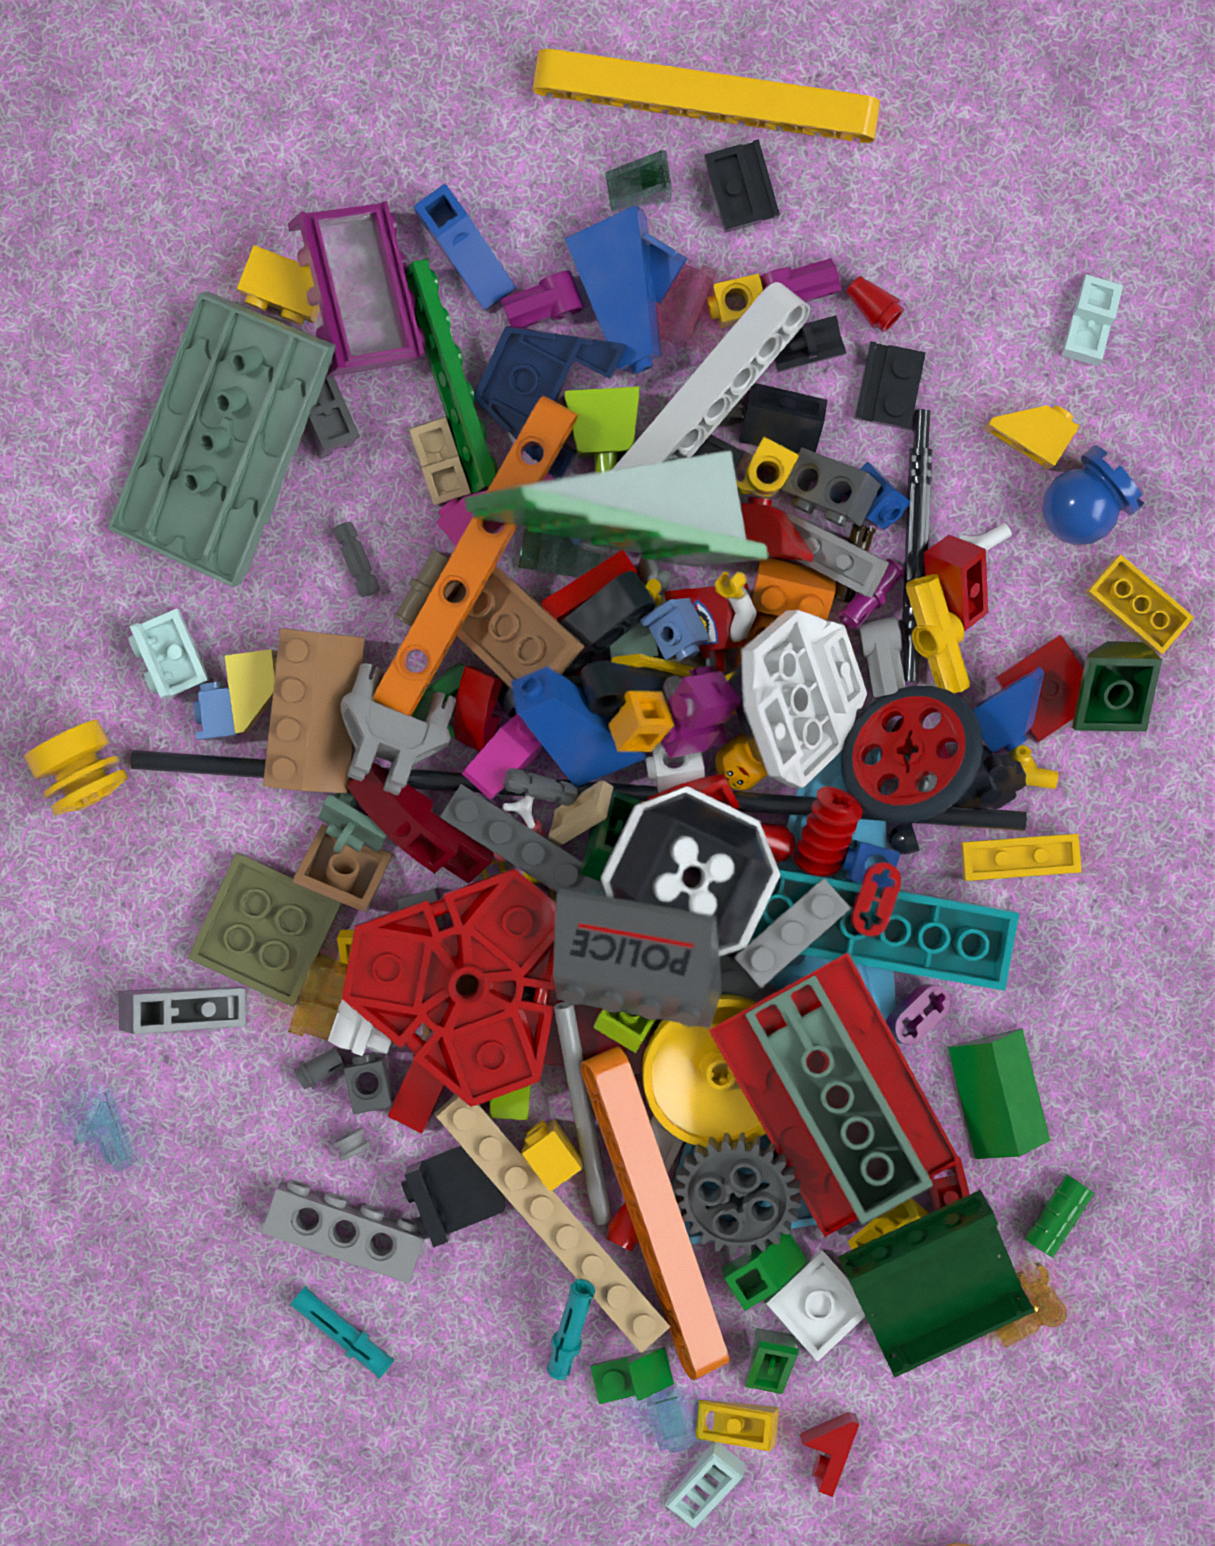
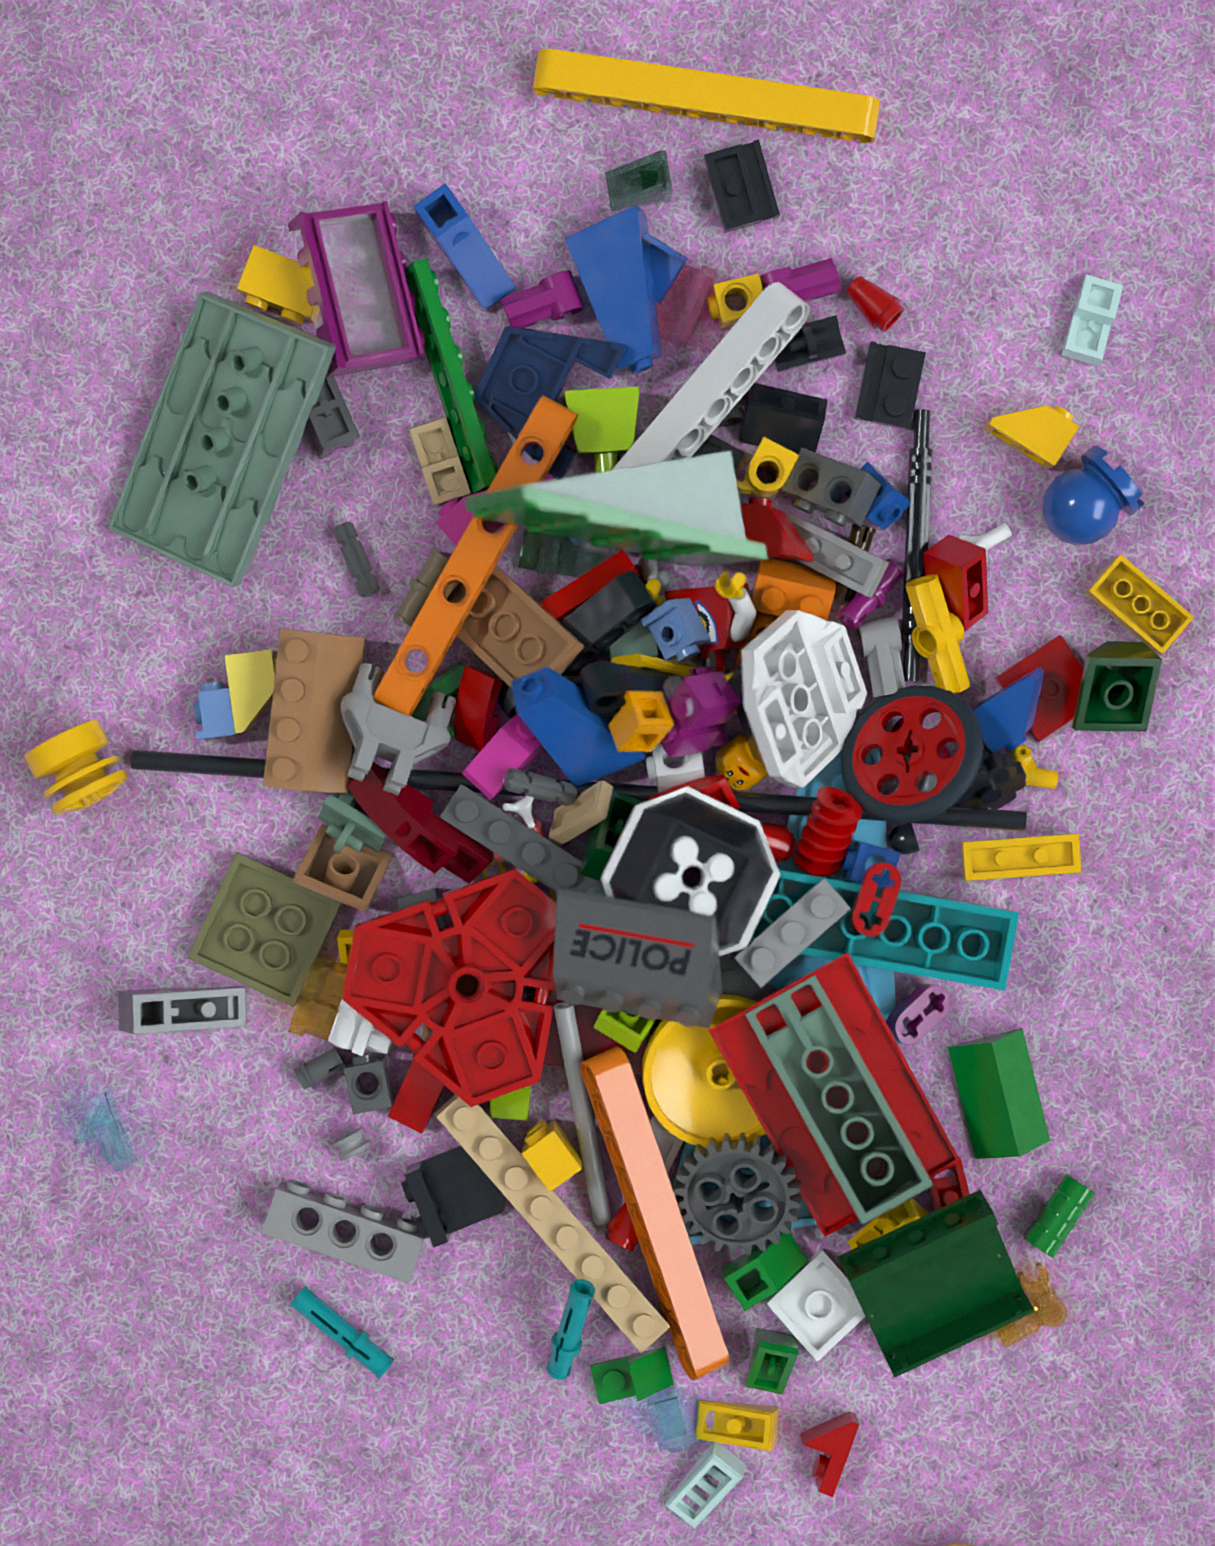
light aqua bracket [128,609,210,699] -> none

